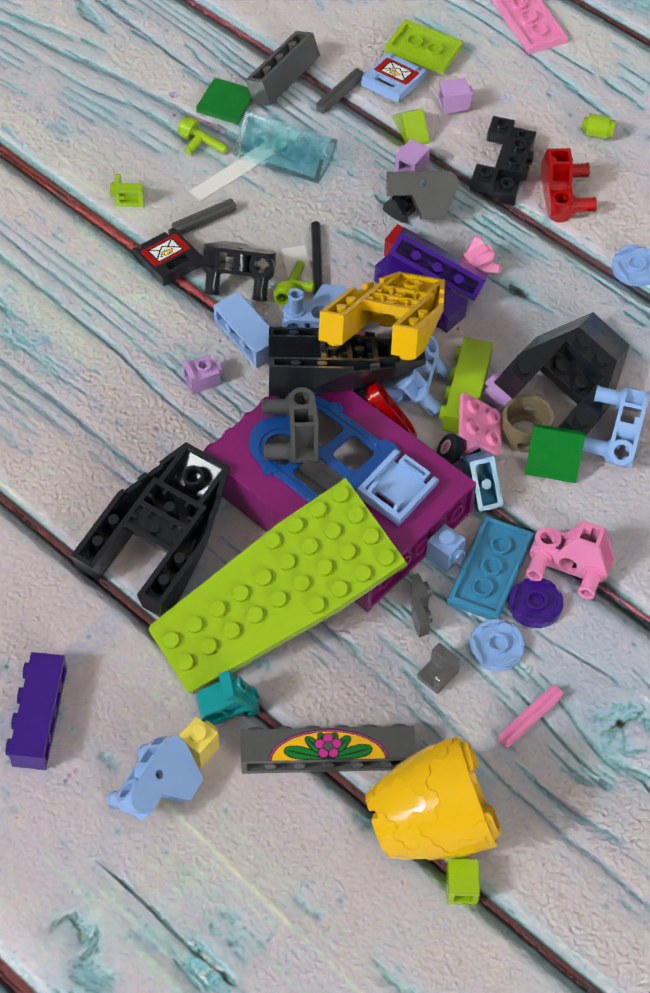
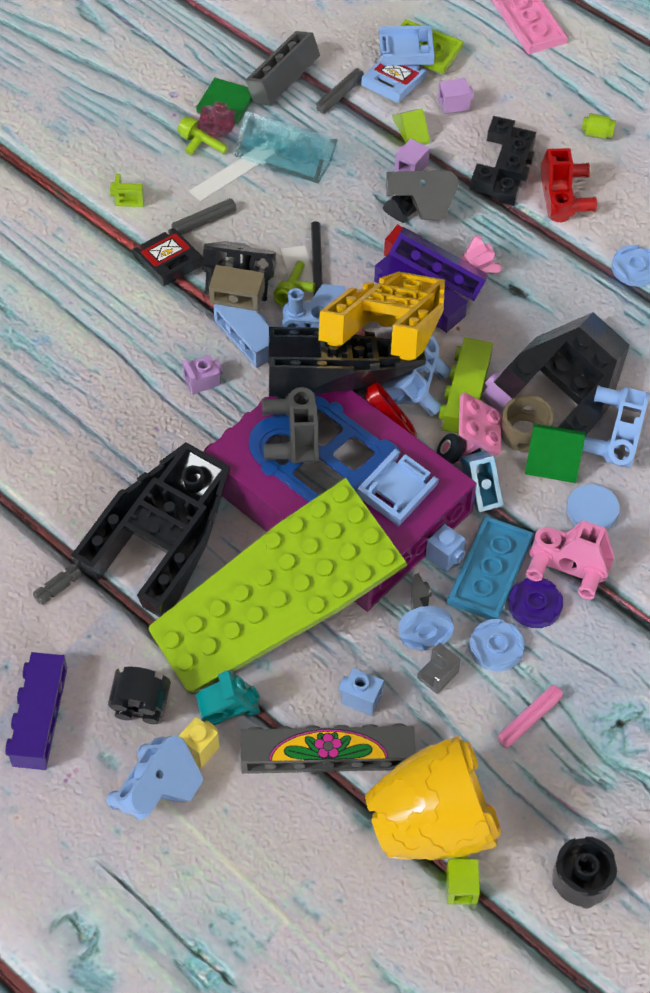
none -> dark grey axle [33,564,82,605]
none -> black brick [108,666,171,725]
none -> clear pink brick [198,102,236,137]
none -> dark tan brick [209,265,265,311]
none -> light blue brick [338,668,384,716]
none -> light blue container [378,25,434,65]
none -> light blue tile [398,606,454,651]
none -> black brick [552,837,617,909]
none -> light blue tile [566,484,620,529]

